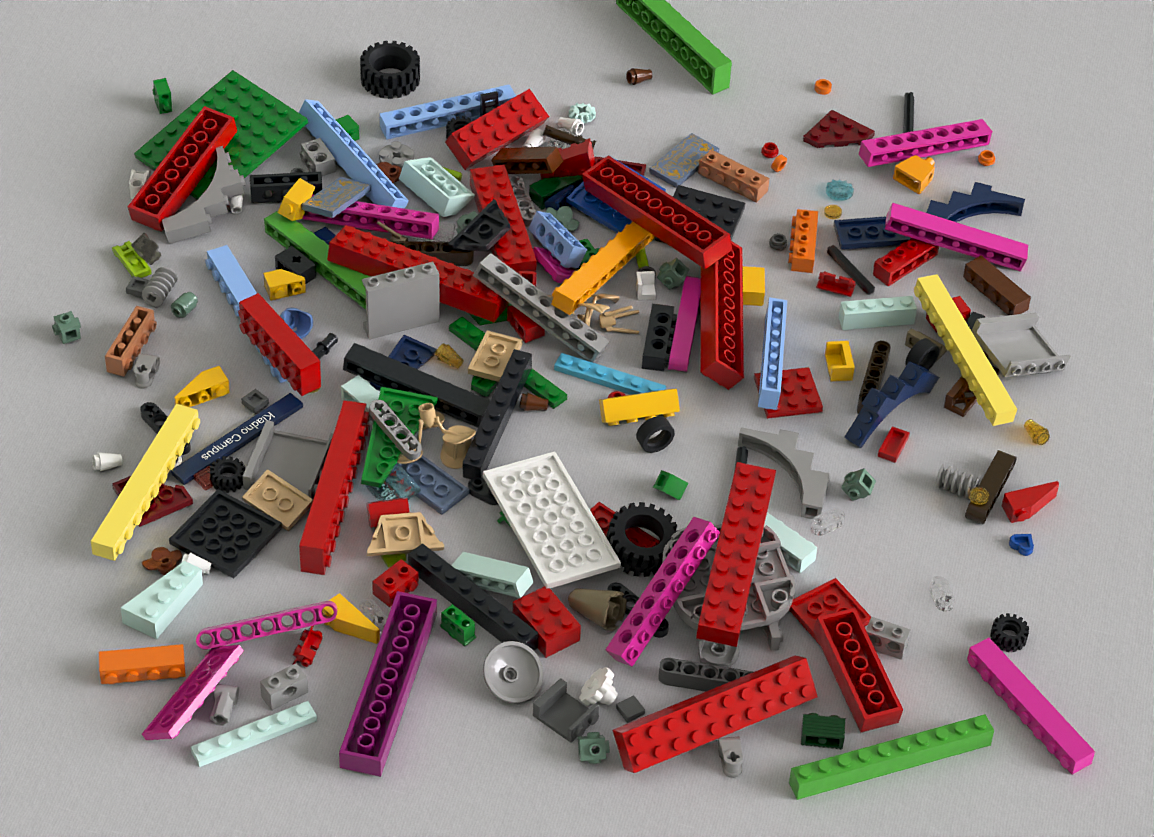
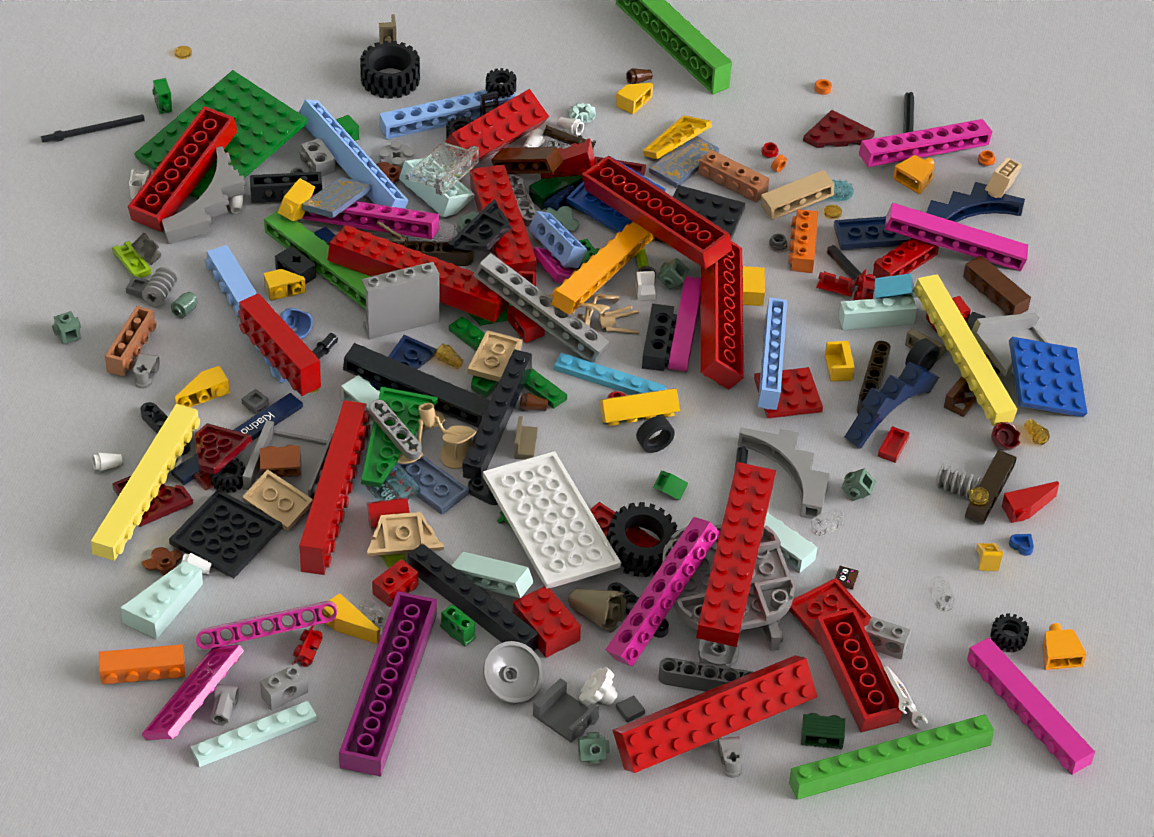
none -> black bar [41,114,145,143]
none -> clear yellow piece [175,46,192,59]
none -> dark red plate [195,423,253,474]
none -> dark orange brick [260,445,302,477]
none -> dark tan panel [379,14,396,44]
none -> clear fence [405,142,479,195]
none -> black tyre [485,68,517,99]
none -> dark tan panel [514,416,538,460]
none -> yellow slope [616,83,653,114]
none -> yellow wing [642,115,712,159]
none -> tan brick [761,170,834,220]
none -> tile [835,566,859,590]
none -> red hinge [853,269,875,300]
none -> medium azure slope [875,273,916,299]
none -> white flag [884,666,928,729]
none -> yellow slope [976,543,1003,571]
none -> tan brick [985,157,1023,198]
none -> dark red hair [991,422,1021,451]
none -> blue plate [1009,337,1088,417]
none -> light orange torso [1042,623,1087,670]

